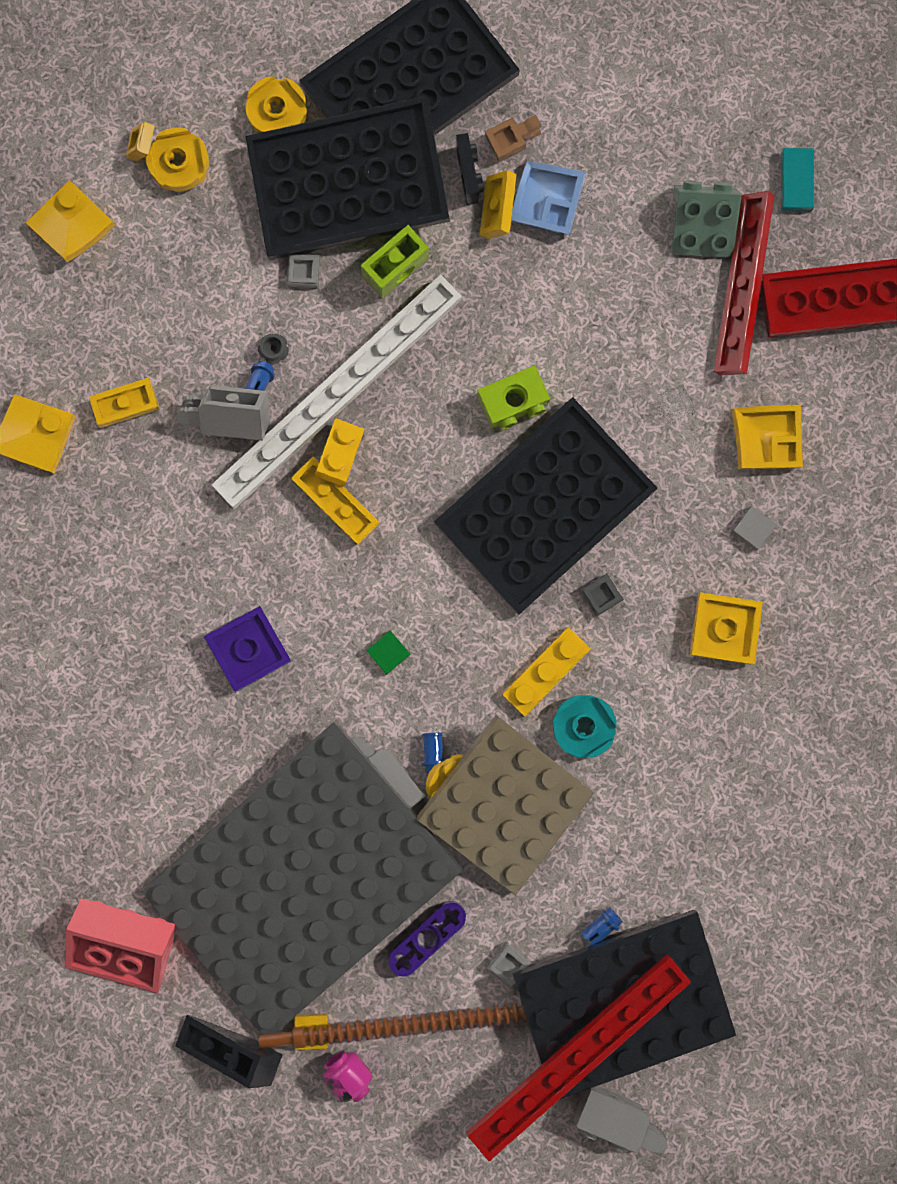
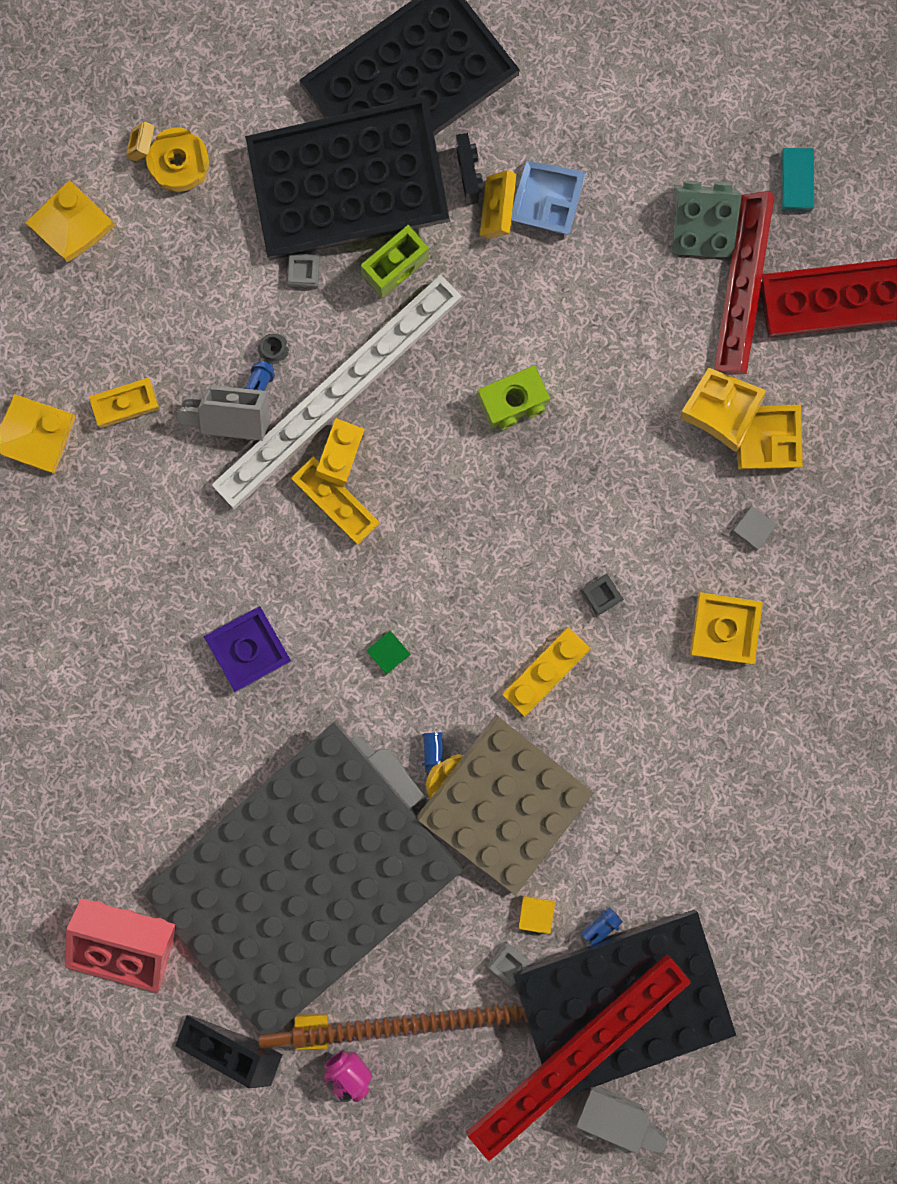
yellow plate [245,76,308,133] -> none
dark purple beam [389,901,466,977] -> none
black plate [434,397,658,616] -> none
medium nougat plate [485,115,541,162] -> none
teal plate [552,695,617,758] -> none
none -> yellow tile [518,895,555,934]
none -> yellow plate [681,368,766,452]

